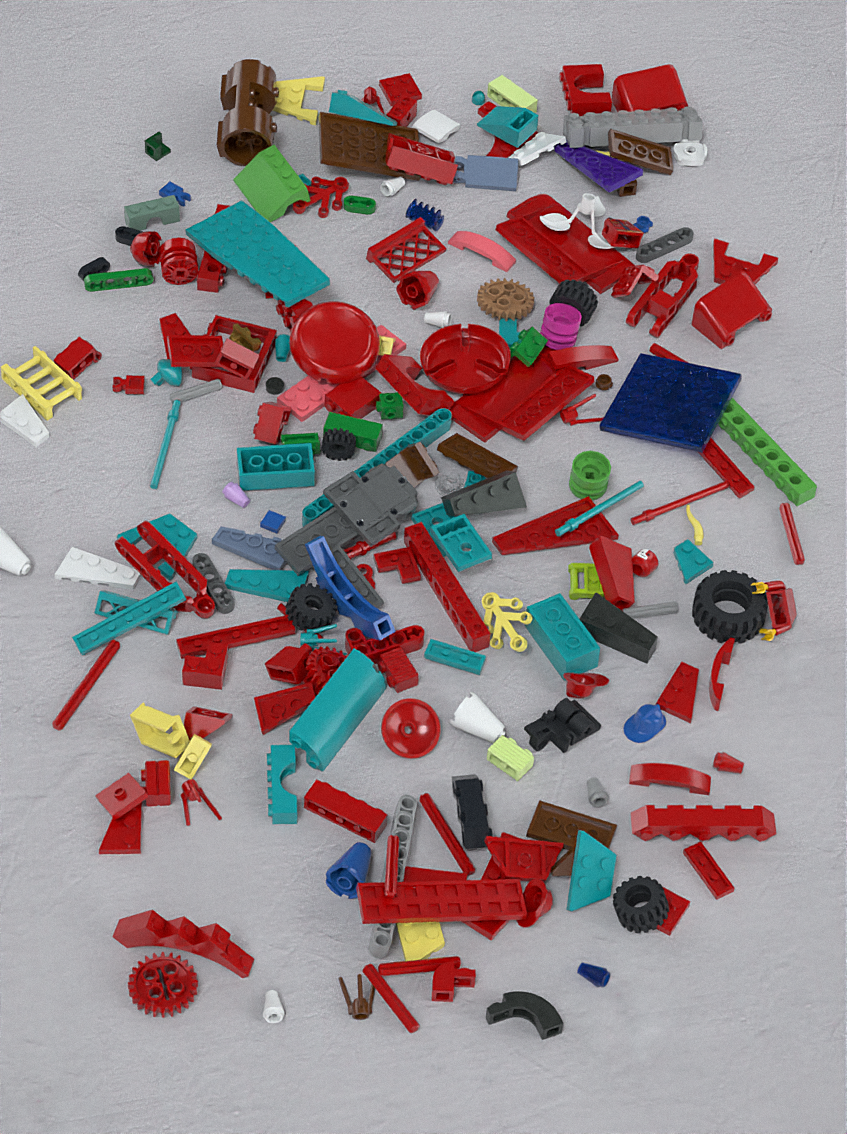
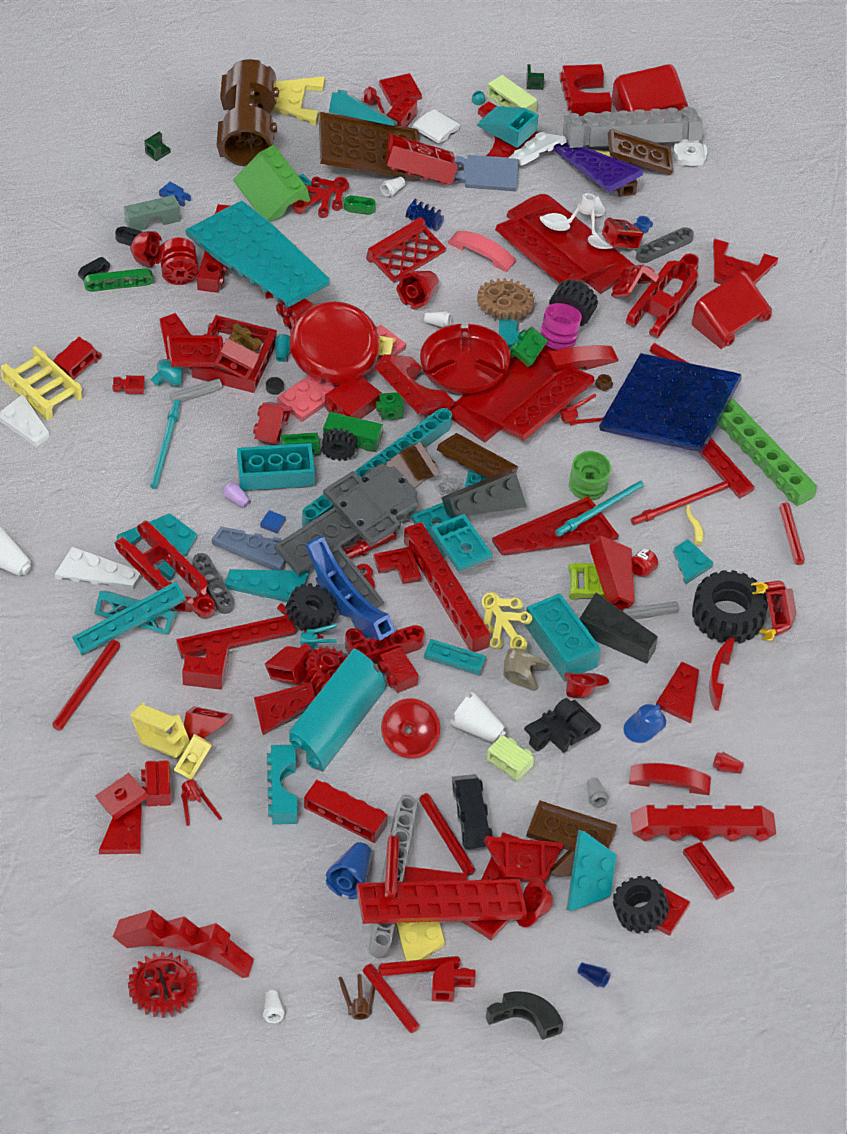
none -> dark tan helmet [503,648,549,690]
none -> dark green panel [526,64,544,90]

